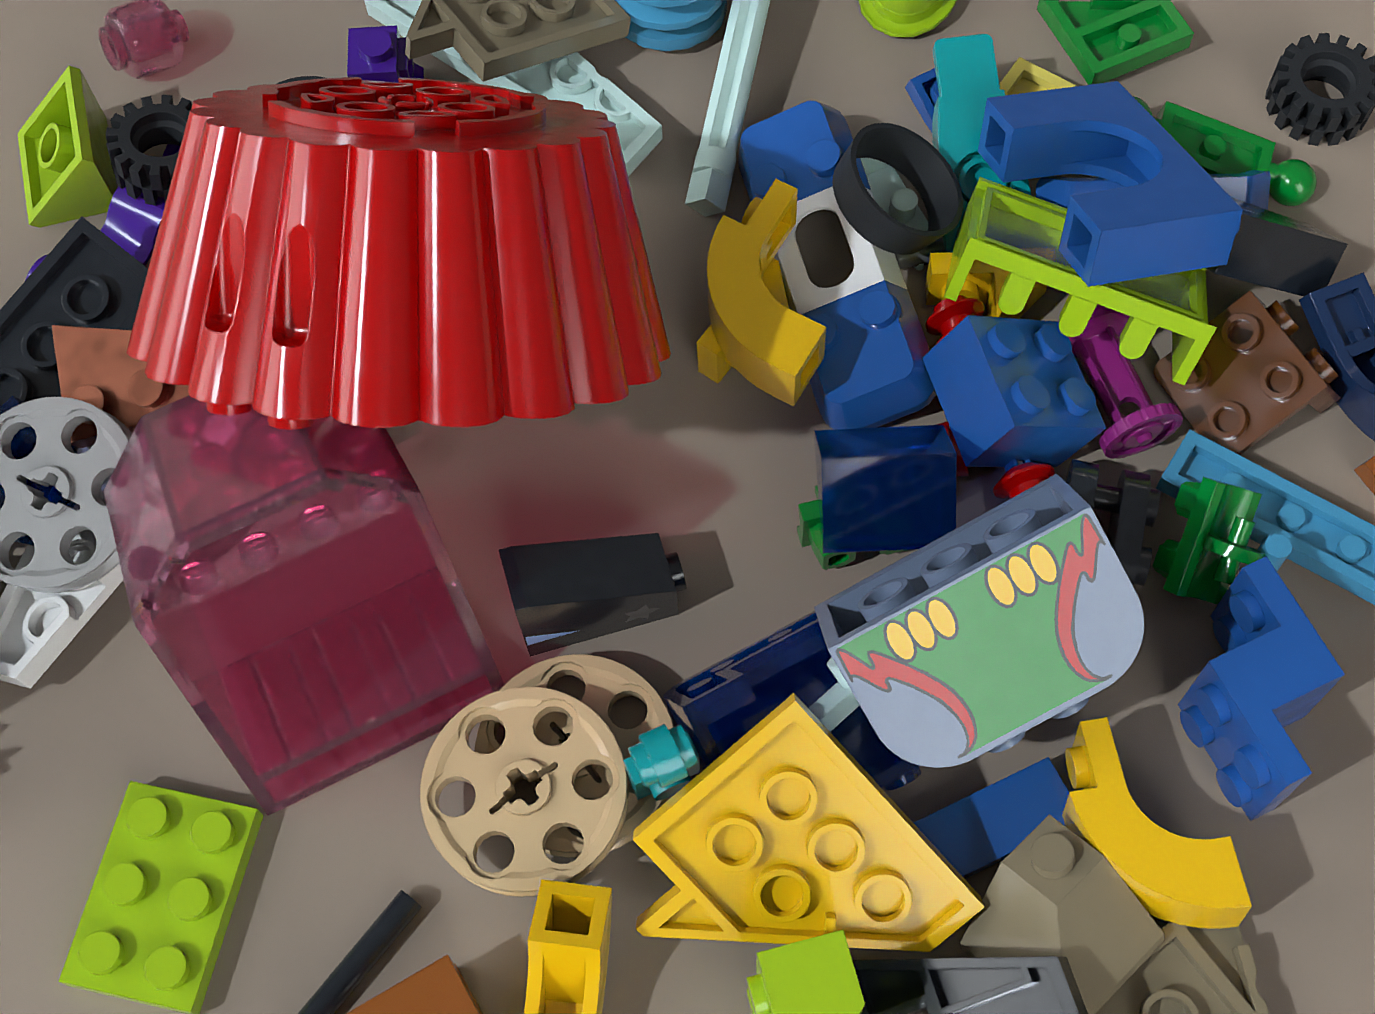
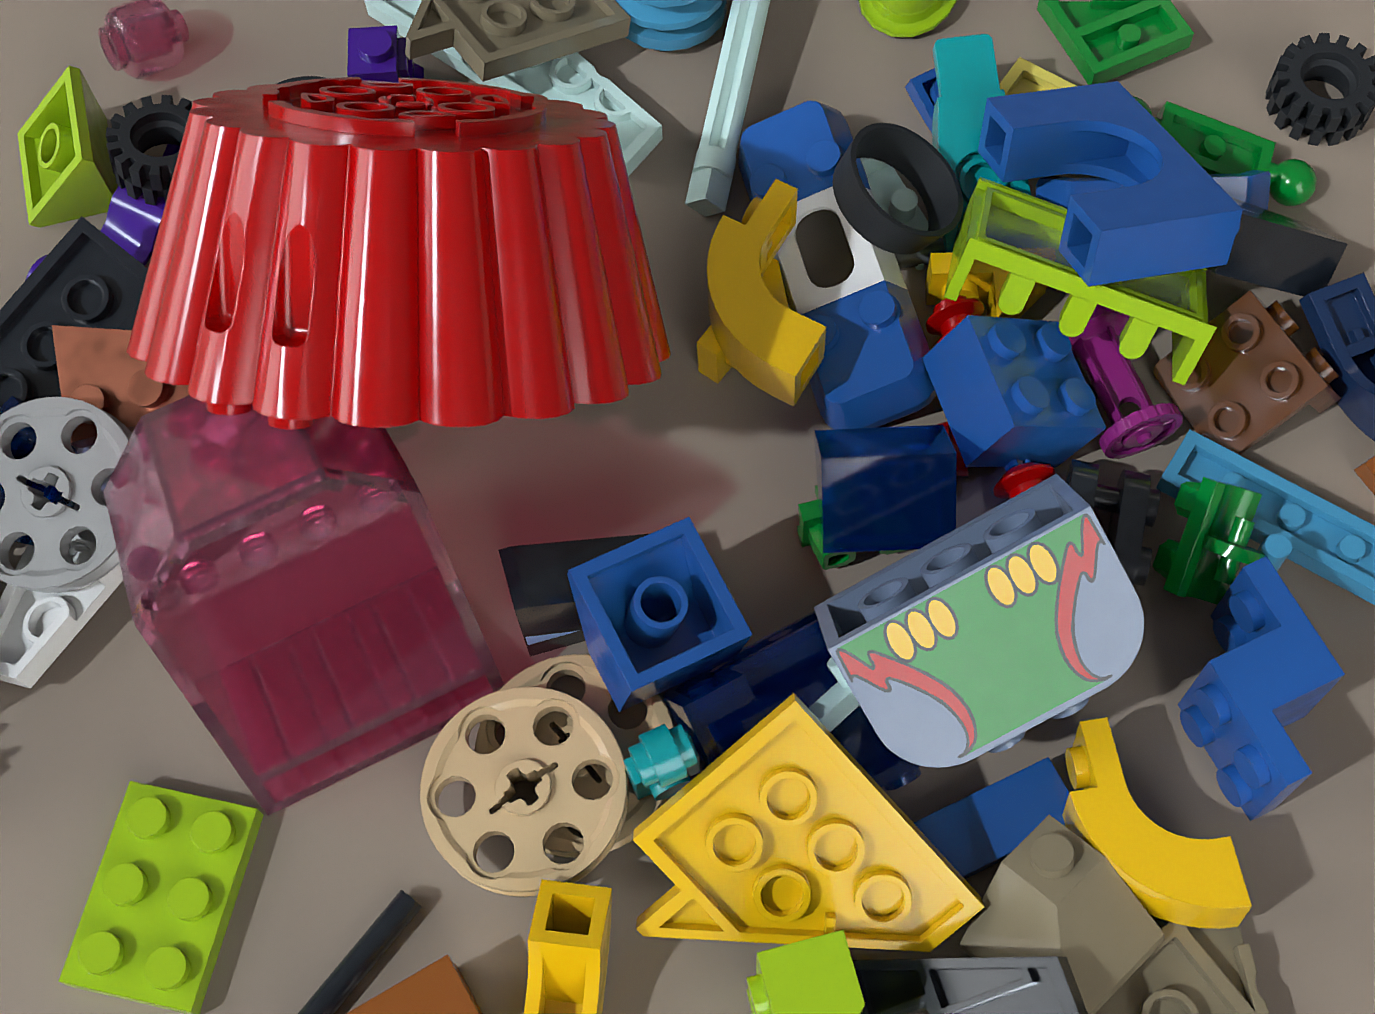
none -> blue slope [567,517,753,712]

